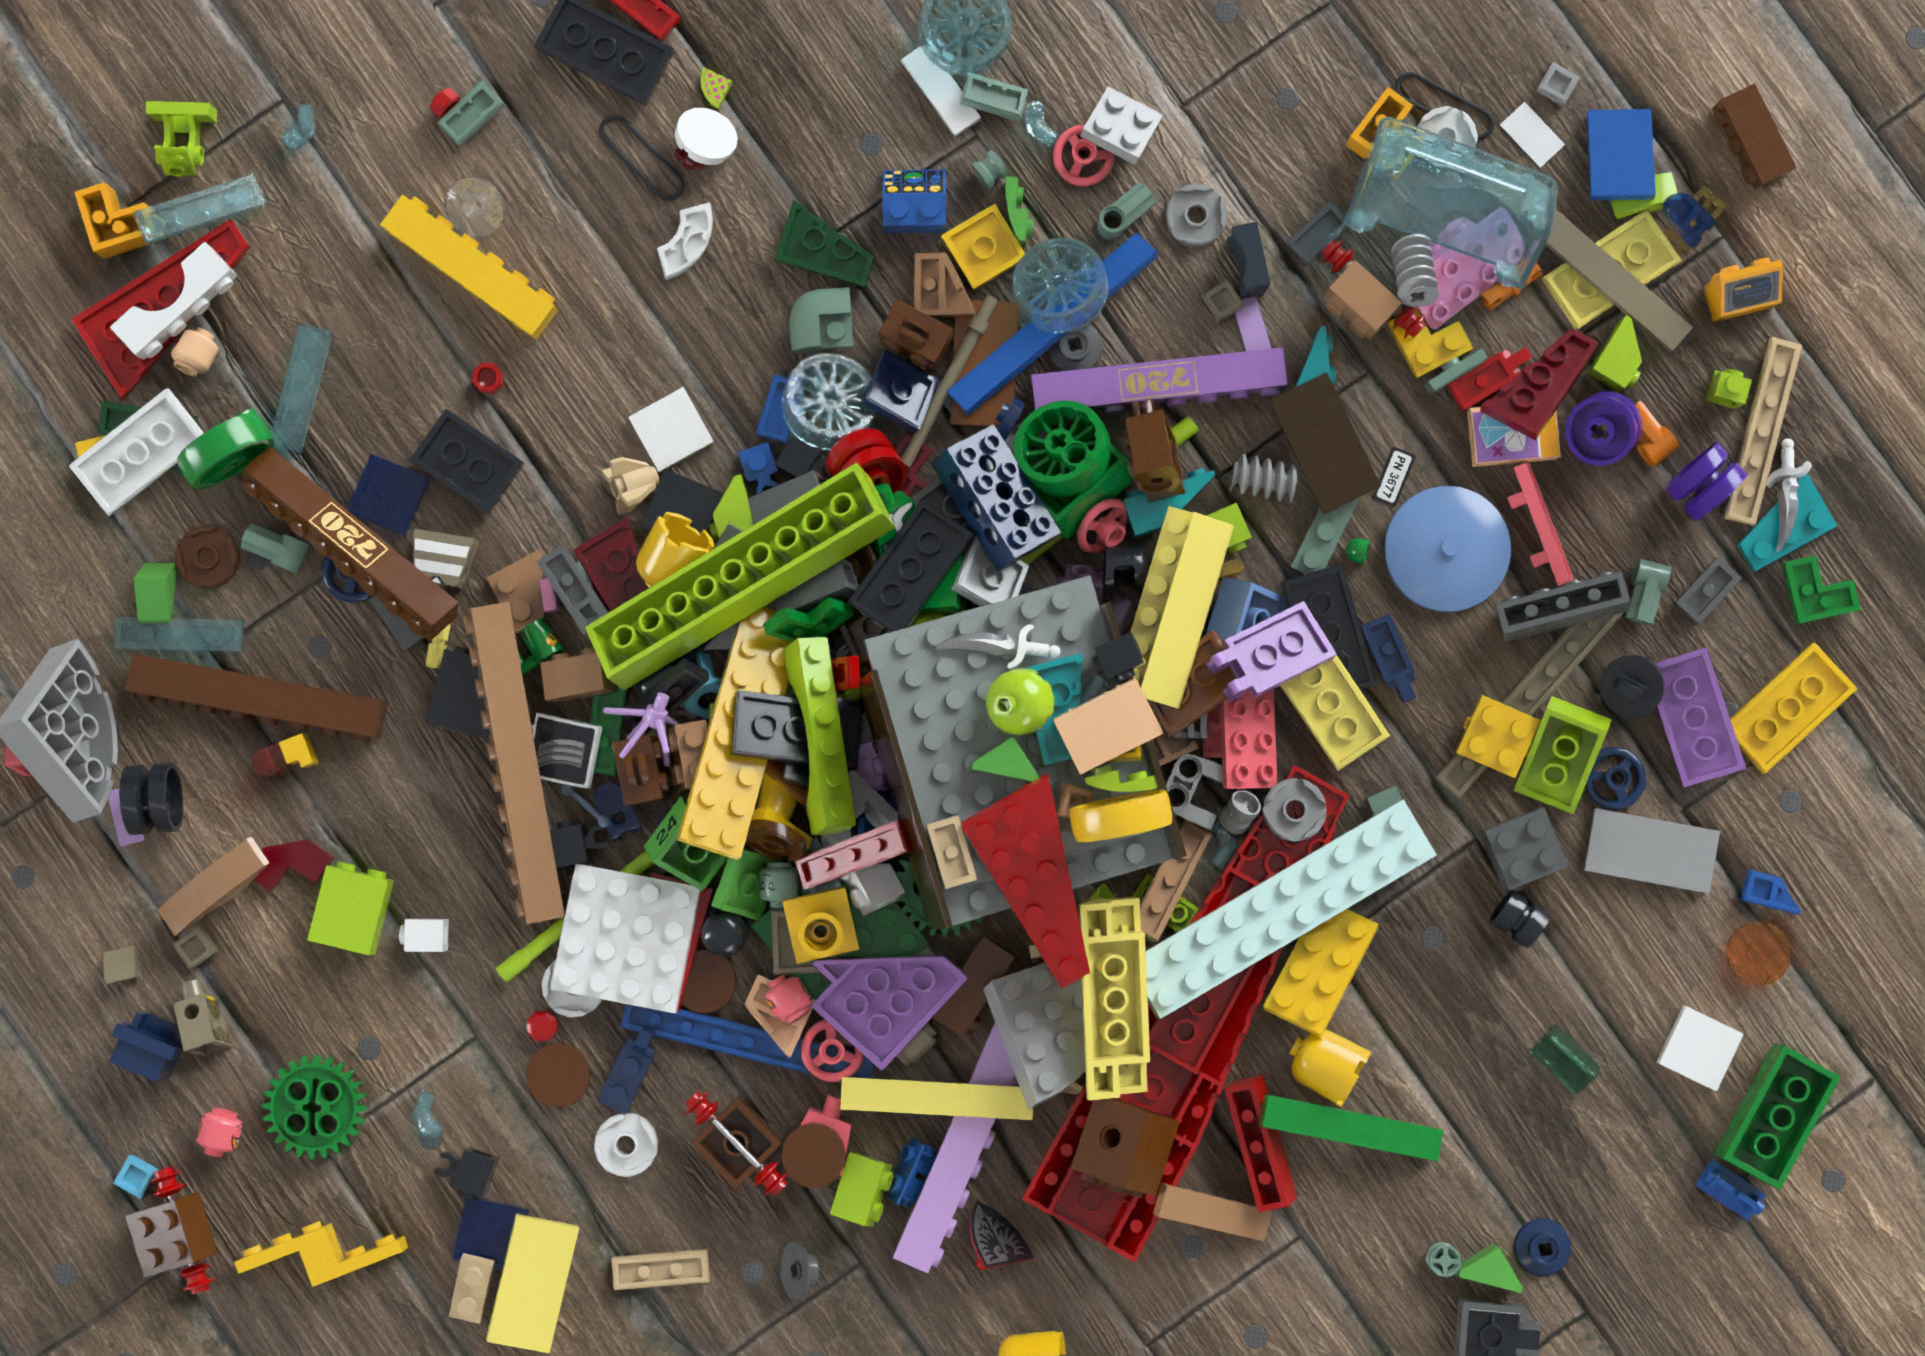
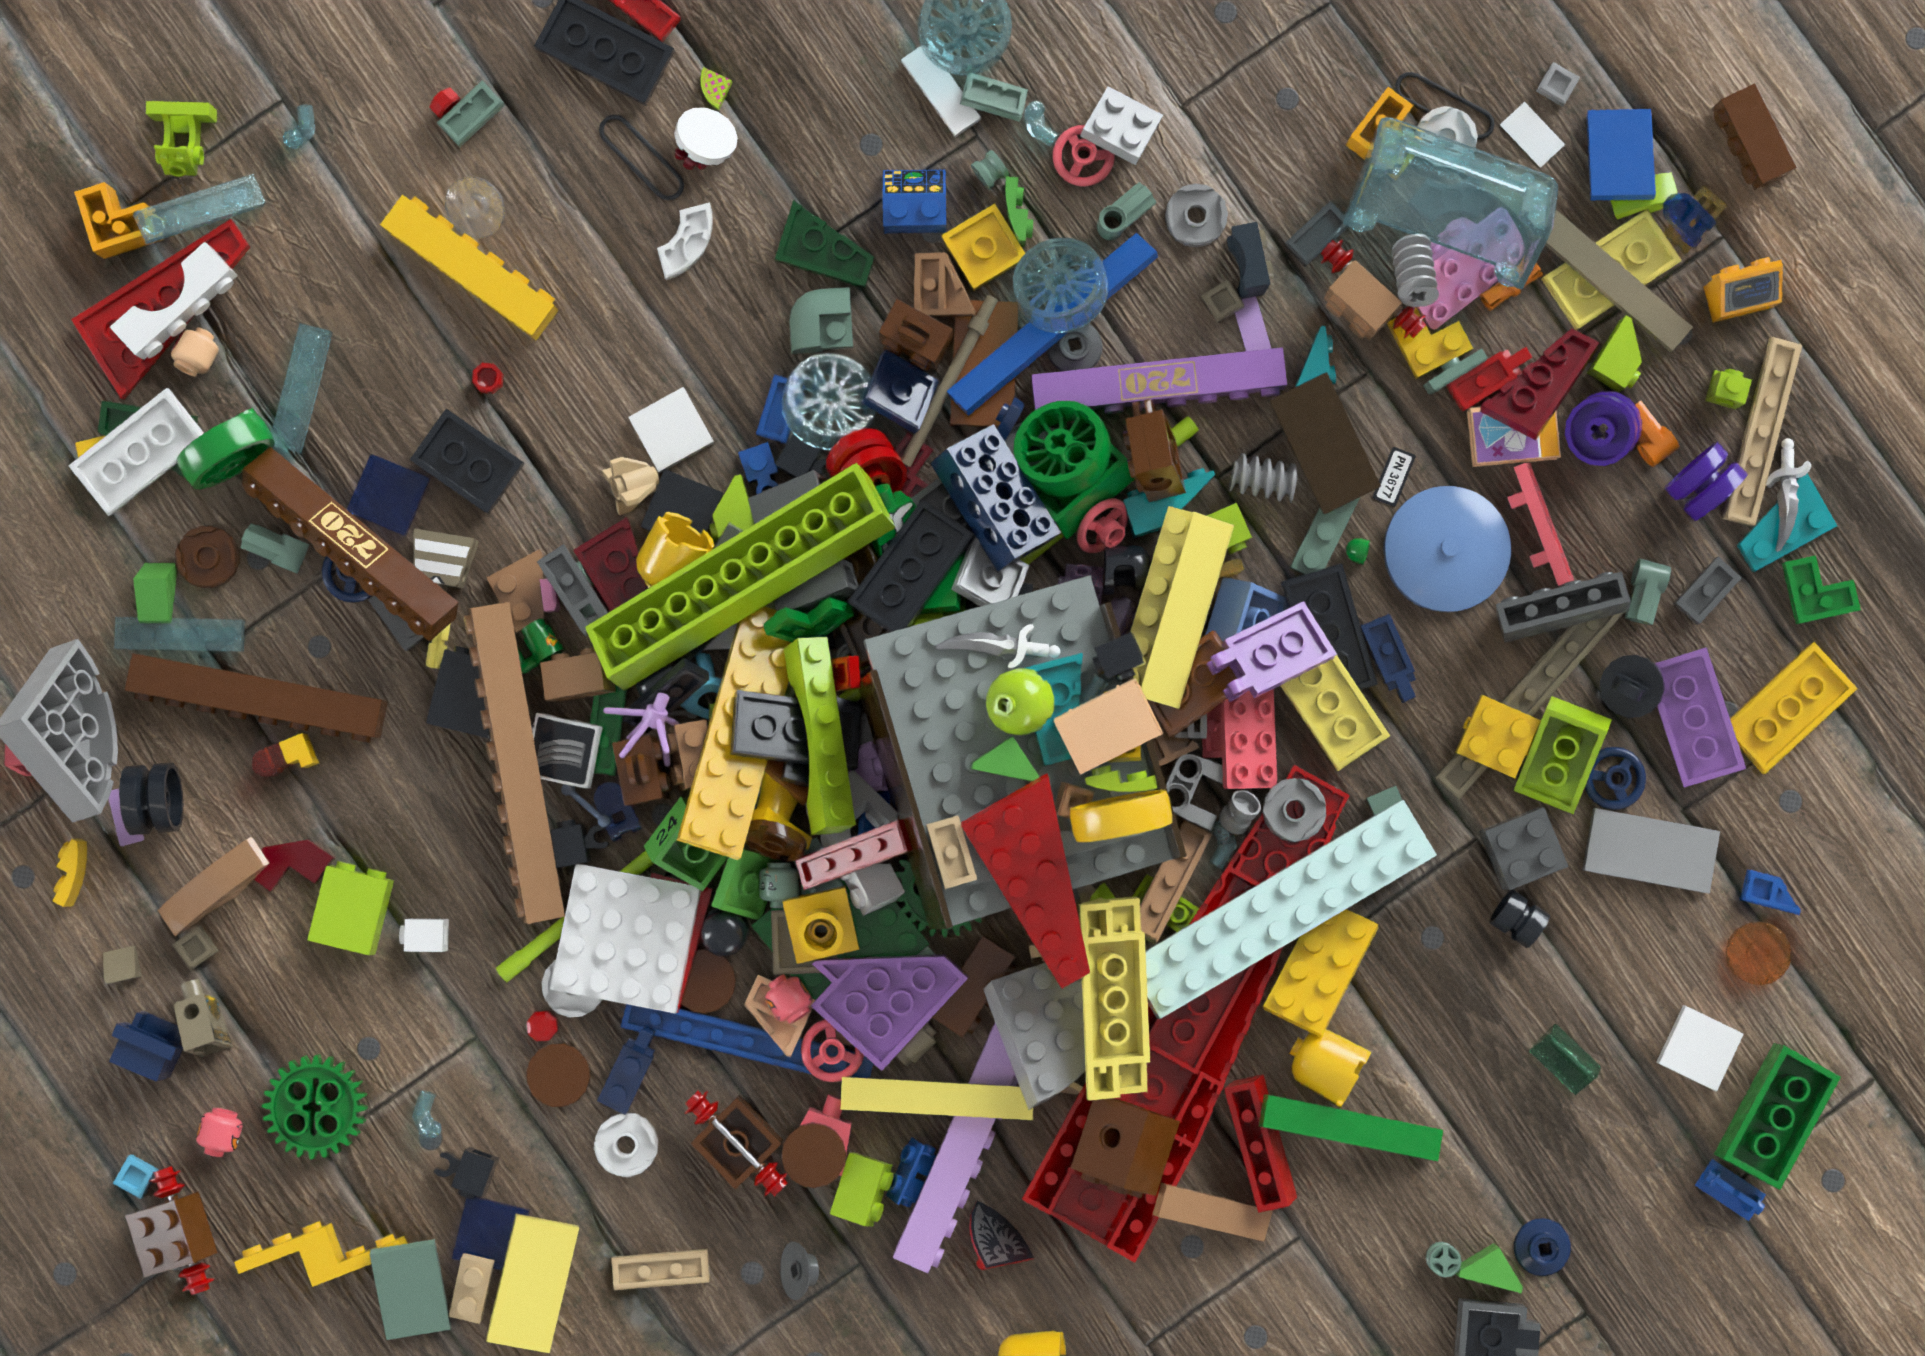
none -> yellow slope [52,839,87,907]
none -> sand green tile [370,1239,451,1340]

